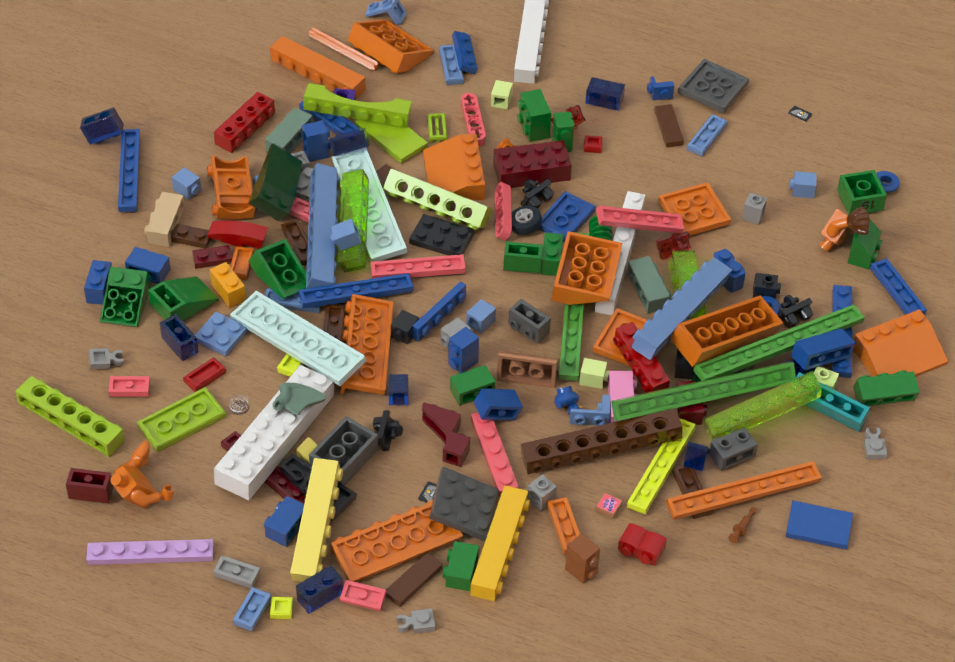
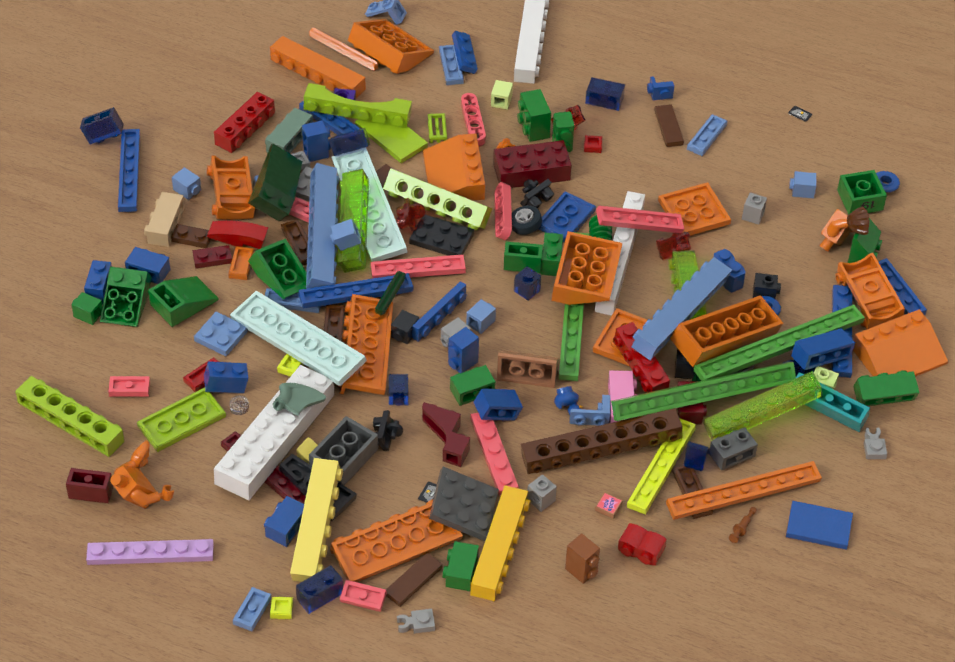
light grey plate [88,348,124,369] -> none
clear blue brick [160,314,199,361] -> none
light orange brick [209,262,246,308] -> none
light grey plate [213,556,261,588] -> none
dark grey brick [508,299,551,344] -> none
orange plate [547,497,580,555] -> none
yellowish green brick [579,358,609,389] -> none
sand green brick [627,256,671,314] -> none
dark grey plate [678,59,749,113] -> none
black hips [778,295,814,328] -> none
none -> green brick [71,292,102,325]
none -> blue brick [204,361,249,393]
none -> dark green axle [375,271,406,315]
none -> clear red hips [396,197,426,231]
none -> clear blue brick [514,266,541,301]
none -> orange piece [835,253,905,329]

